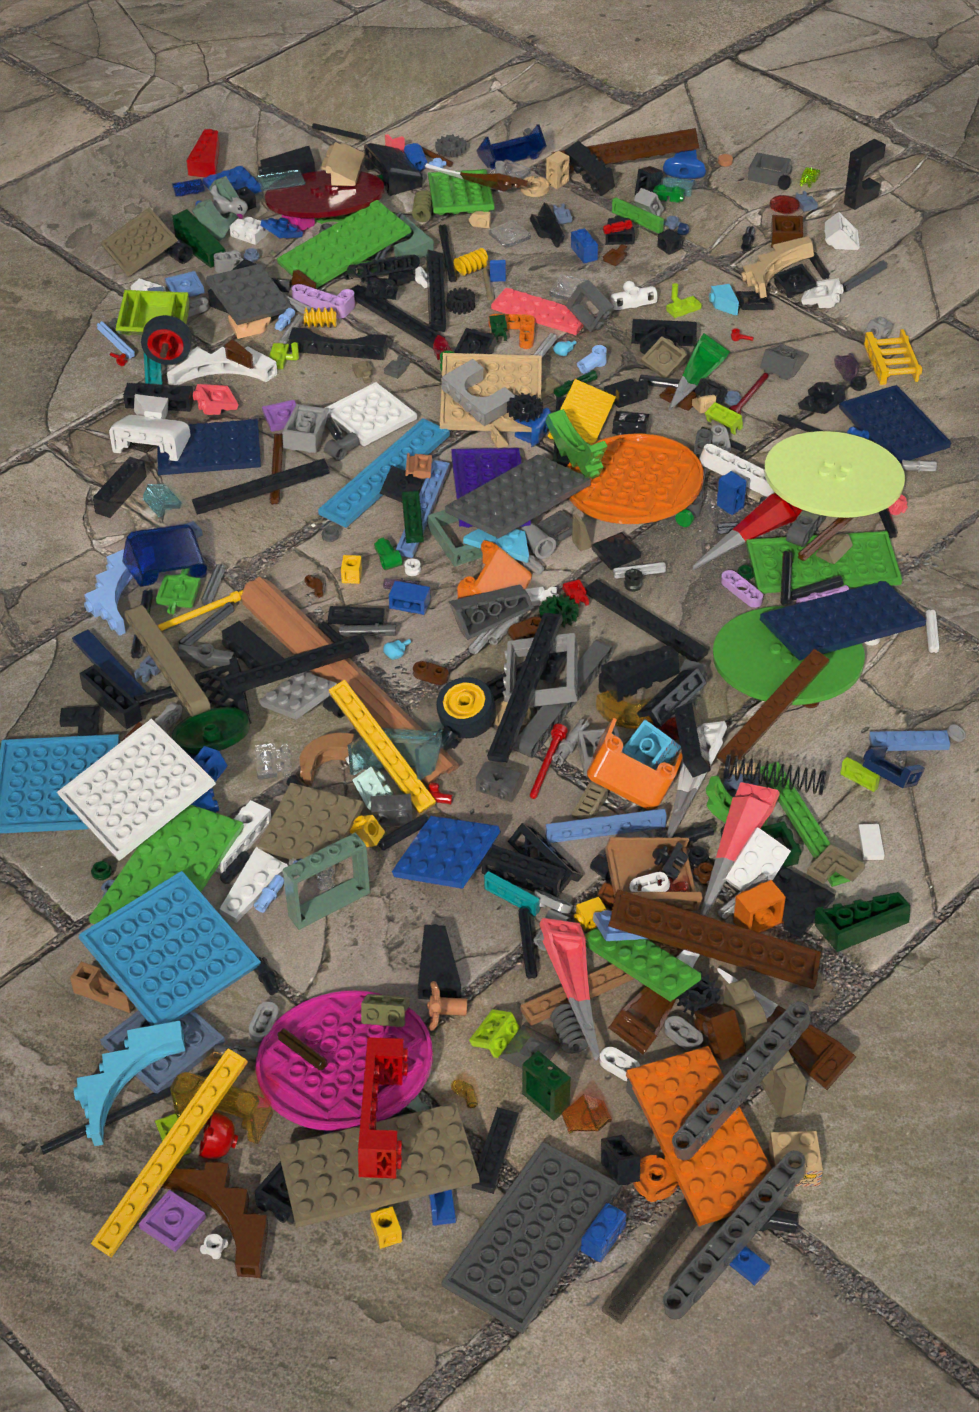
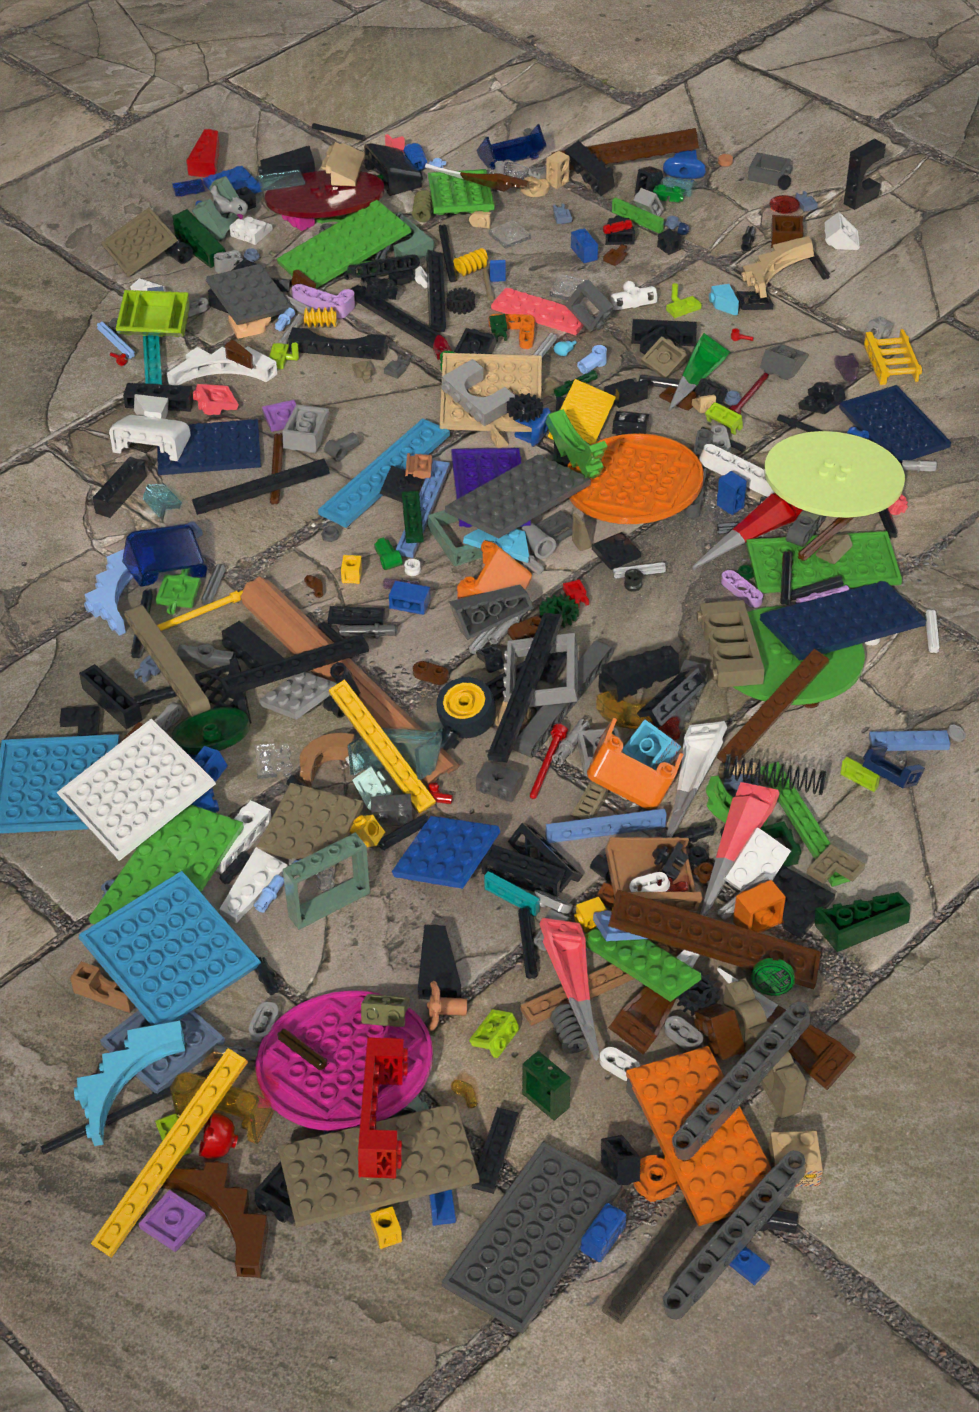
dark blue tile [72,629,147,699] -> none
dark green plate [91,861,112,881] -> none
wheel [141,315,192,365] -> none
medium blue plate [165,271,205,297] -> none
black axle [178,602,234,646] -> none
white plate [200,1234,228,1259] -> none
blue plate [260,218,303,238] -> none
white plate [325,382,417,446] -> none
black axle [326,417,343,440] -> none
medium azure piece [383,639,411,660] -> none
reddish brown bar [421,146,453,167] -> none
dark grey gear [435,134,467,158] -> none
dark grey slope [500,1024,561,1069] -> none
white plate [525,587,559,606] -> none
black bracket [530,202,565,248] -> none
clear orange slope [562,1094,612,1134] -> none
black plate [585,579,708,662] -> none
black brick [674,702,711,778] -> none
green tile [675,509,694,527] -> none
black plate [774,264,816,298] -> none
clear neon green plate [800,167,820,188] -> none
white plate [801,278,844,308] -> none
black axle [842,260,888,292] -> none
black plate [850,376,867,391] -> none
white tile [858,824,884,860] -> none
none -> black piece [330,662,361,697]
none -> black bracket [476,645,504,673]
none -> light grey tile [528,166,546,179]
none -> dark tan fence [696,600,764,688]
none -> green tile [751,958,795,996]

